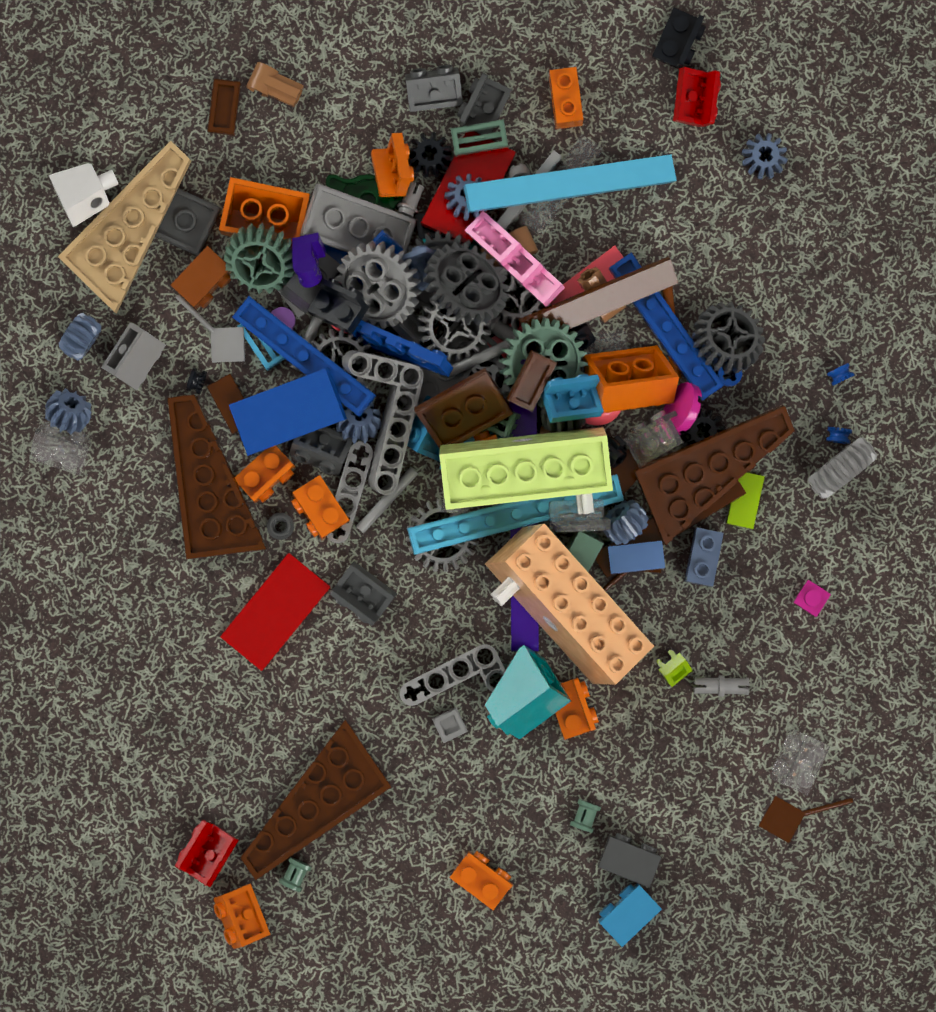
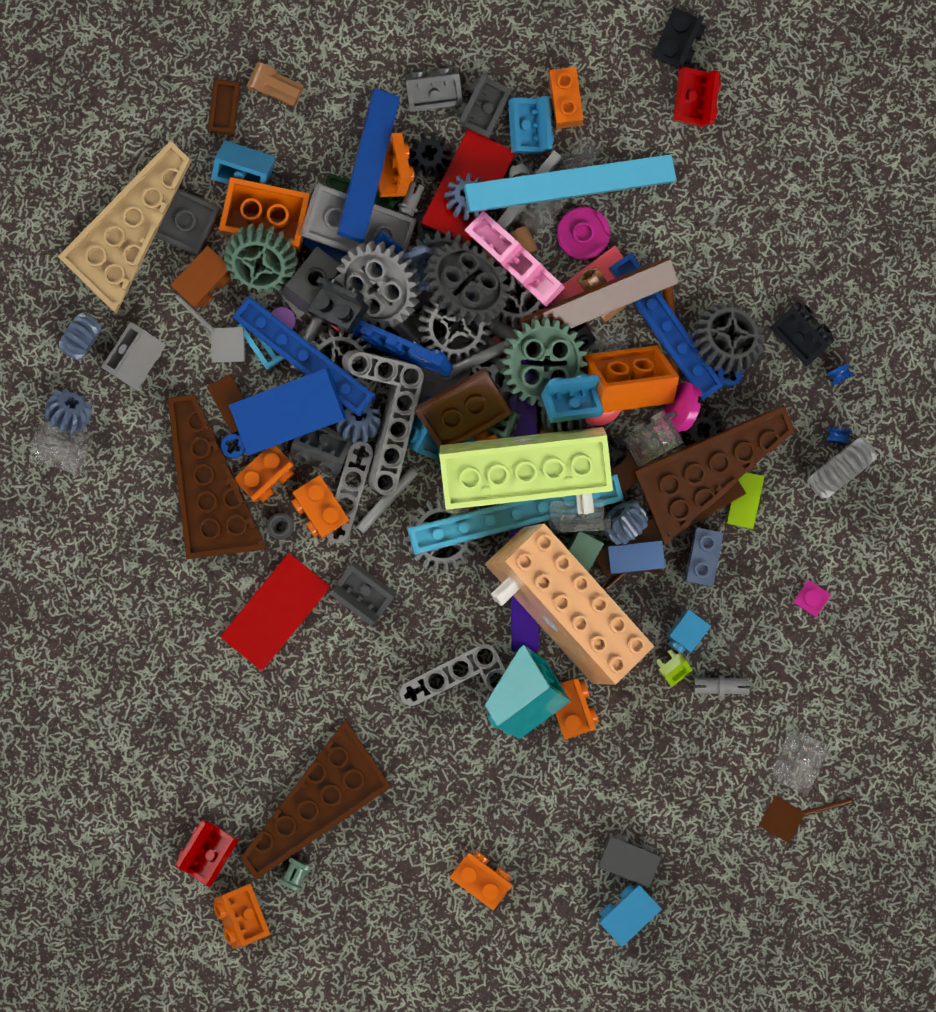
white torso [49,163,118,227] -> none
black bush [186,368,207,395] -> none
dark purple leg [292,232,326,288] -> none
light grey tile [432,707,468,743] -> none
sand green tile [451,119,508,157] -> none
reddish brown tile [507,350,557,412] -> none
sand green bush [570,799,601,833] -> none
sand blue gear [741,133,788,180] -> none
none -> dark azure brick [211,140,276,185]
none -> blue bush [221,434,245,459]
none -> blue tile [337,88,400,243]
none -> dark azure bracket [508,96,554,154]
none -> dark pink tile [557,206,610,261]
none -> dark azure brick [665,610,711,654]
none -> black bracket [770,302,835,367]

